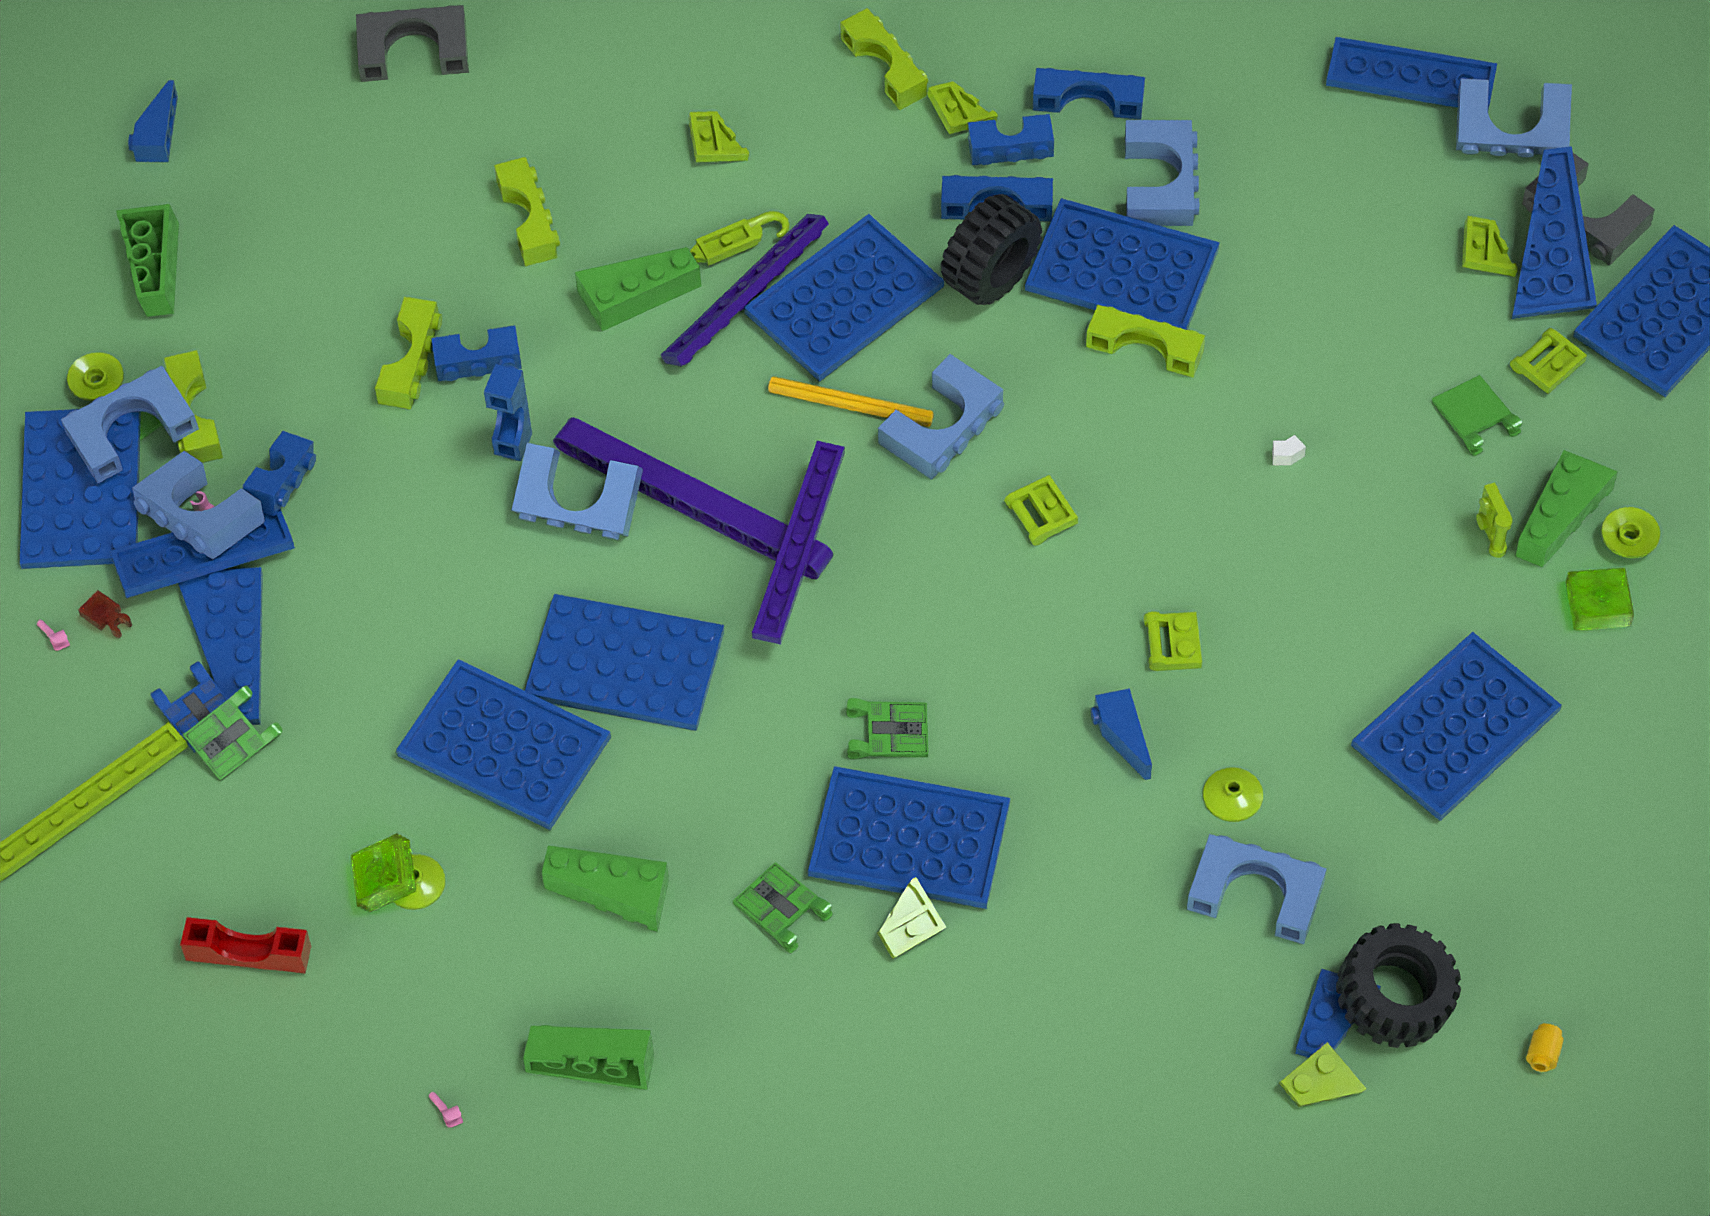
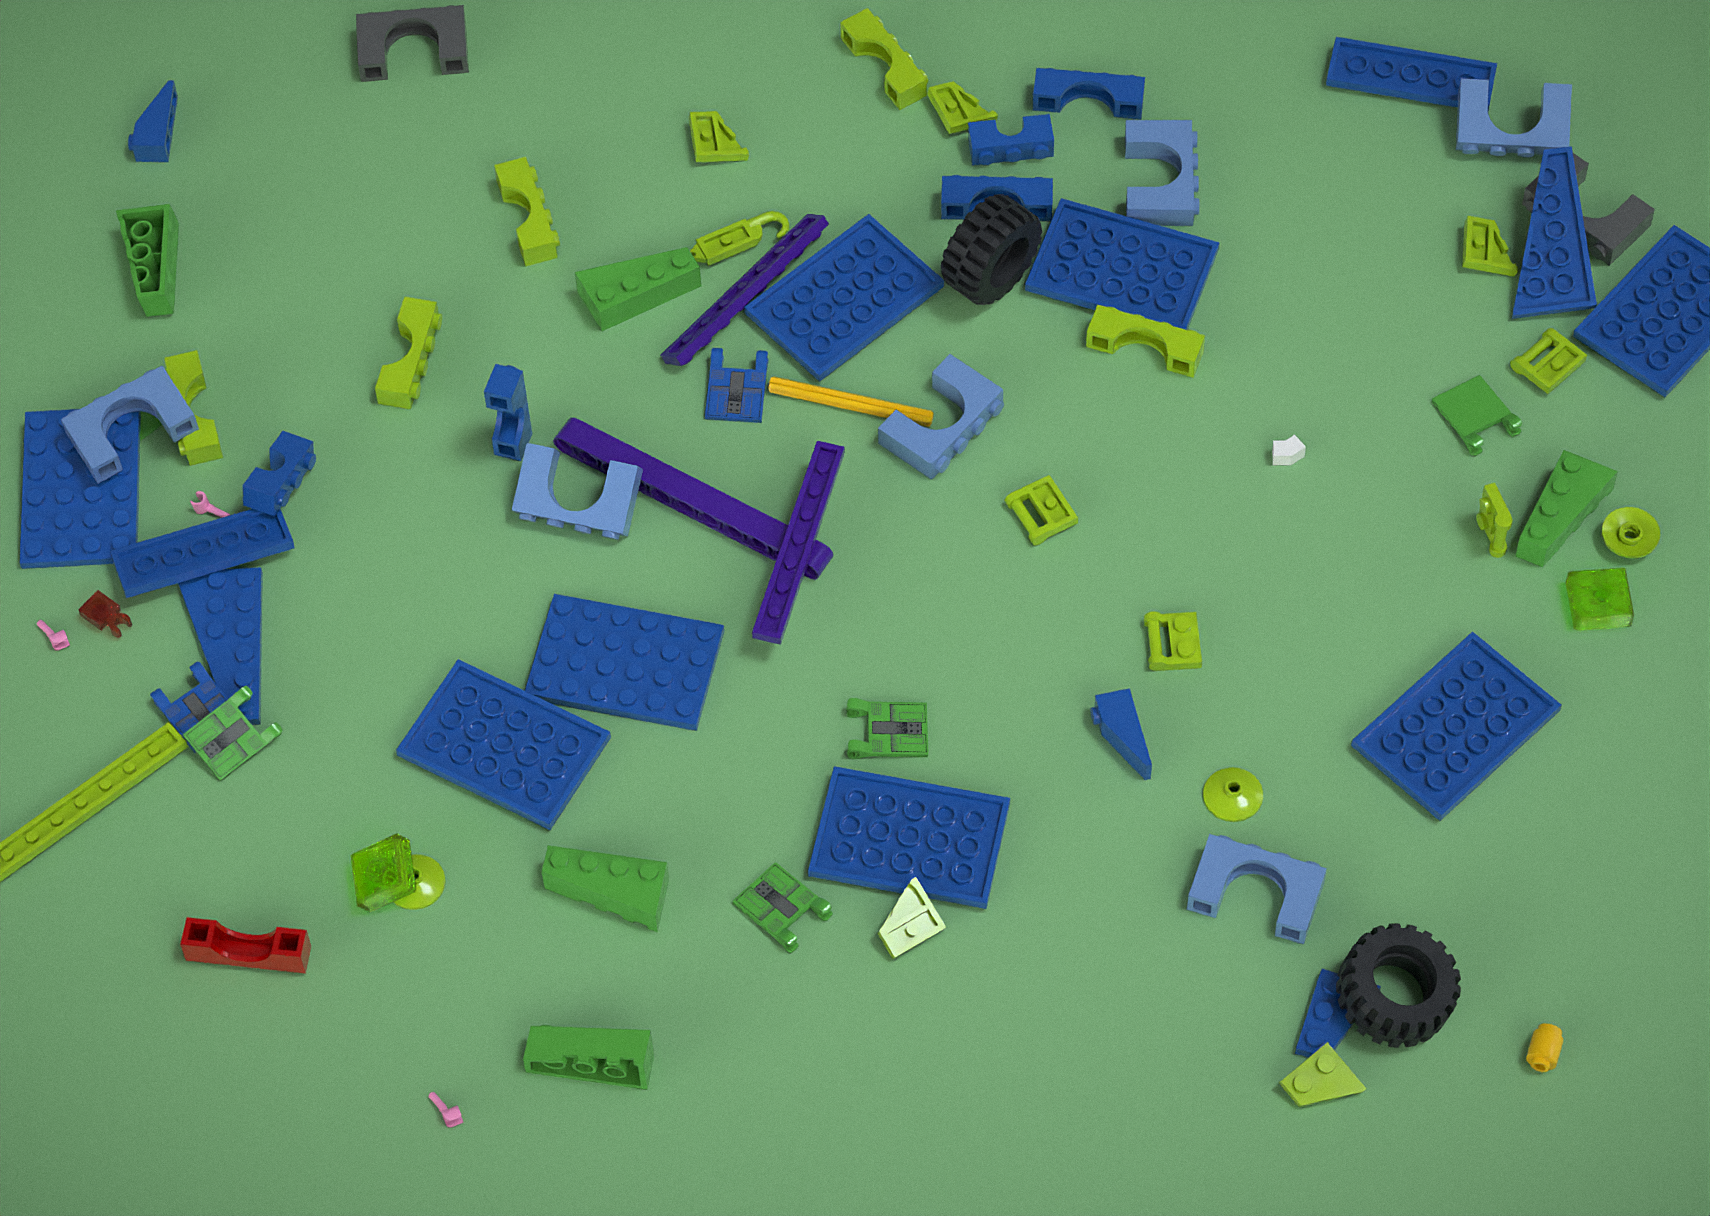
lime dish [67,352,124,401] -> none
medium blue arch [132,451,265,559] -> none
blue arch [431,325,522,381] -> none
none -> blue flag [705,348,769,423]

